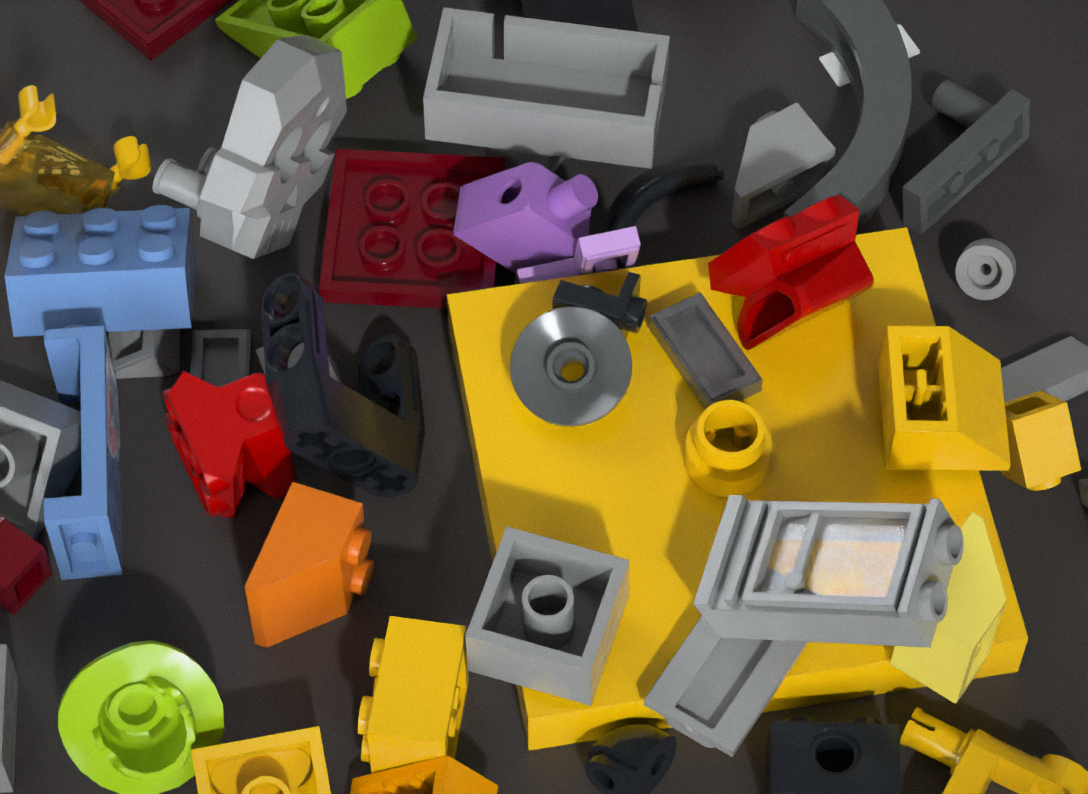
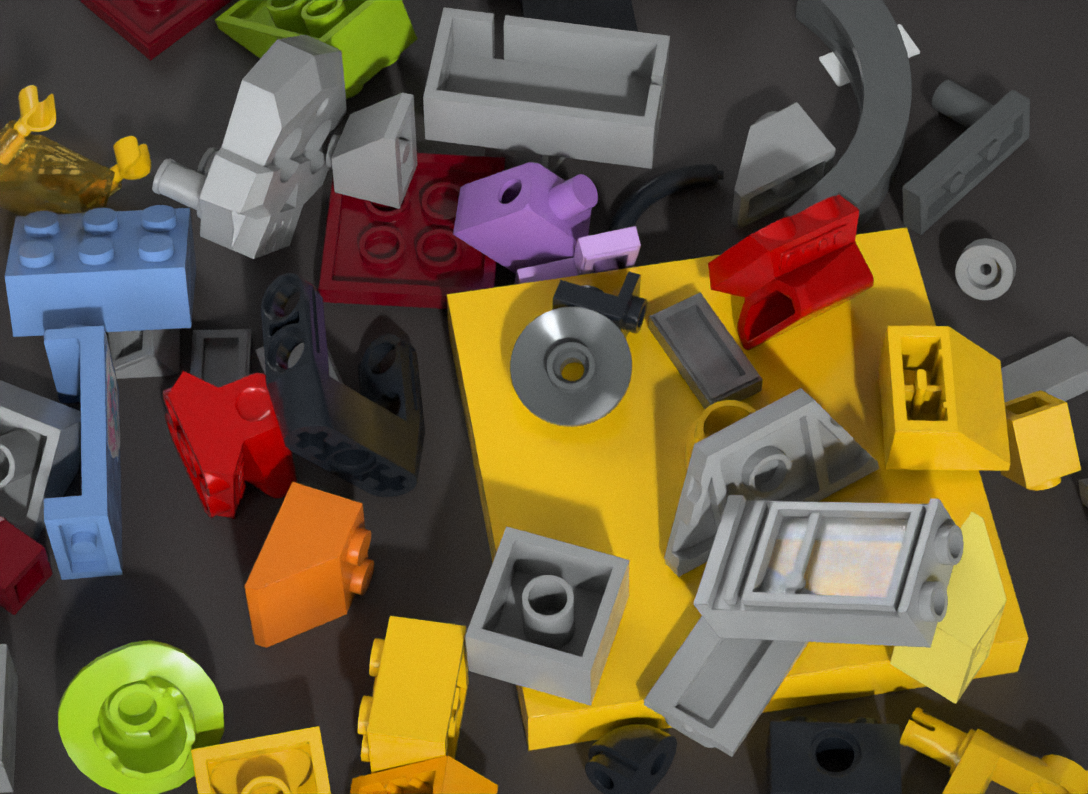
none -> light grey slope [326,92,418,209]
none -> light grey wing [664,388,879,577]

